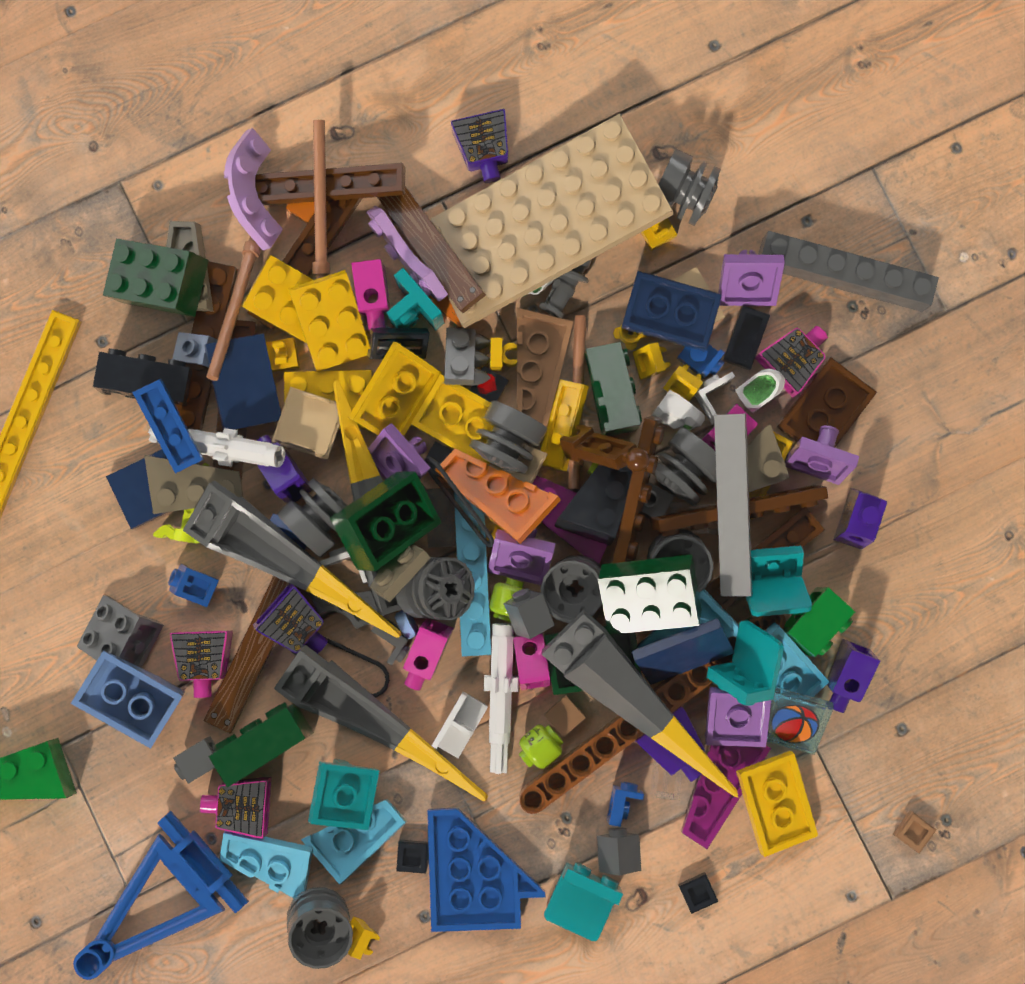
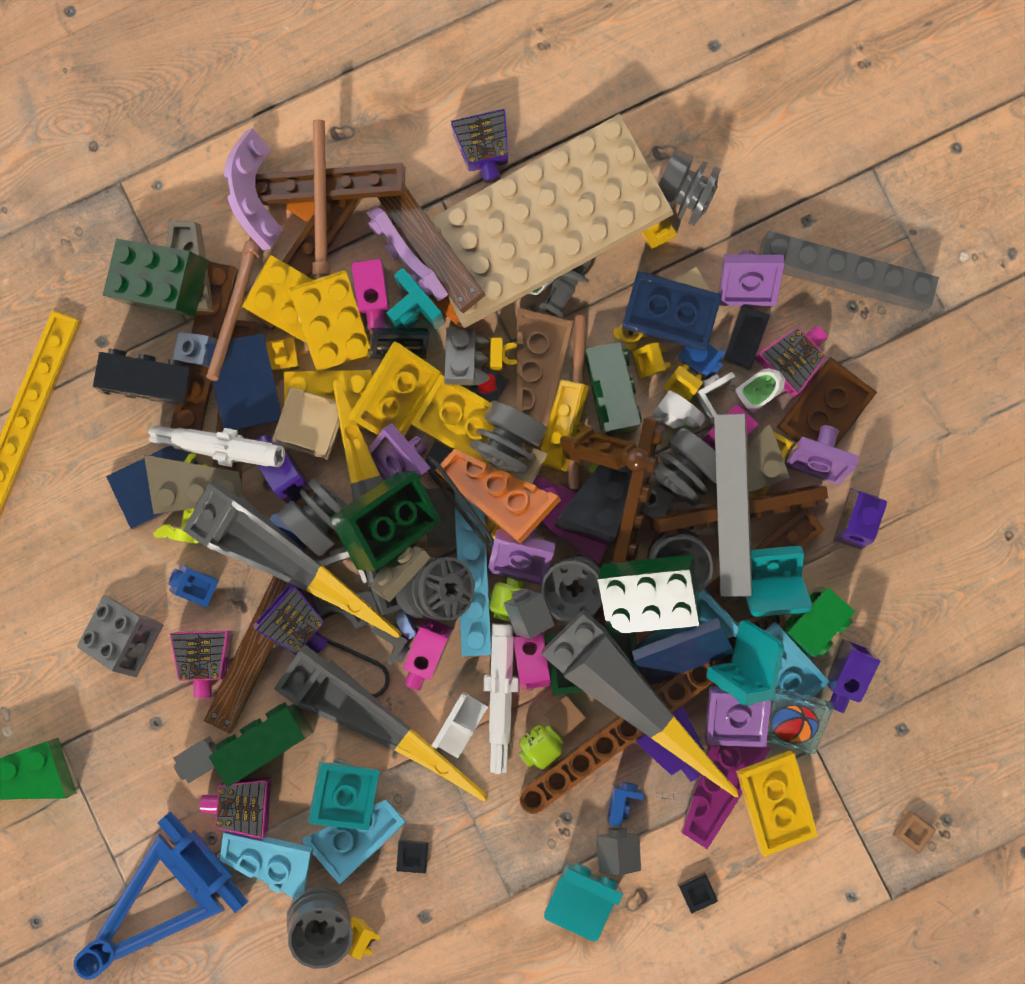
medium blue slope [71,650,185,749] -> none
blue plate [132,379,203,473] -> none
blue wing [427,808,546,932] -> none

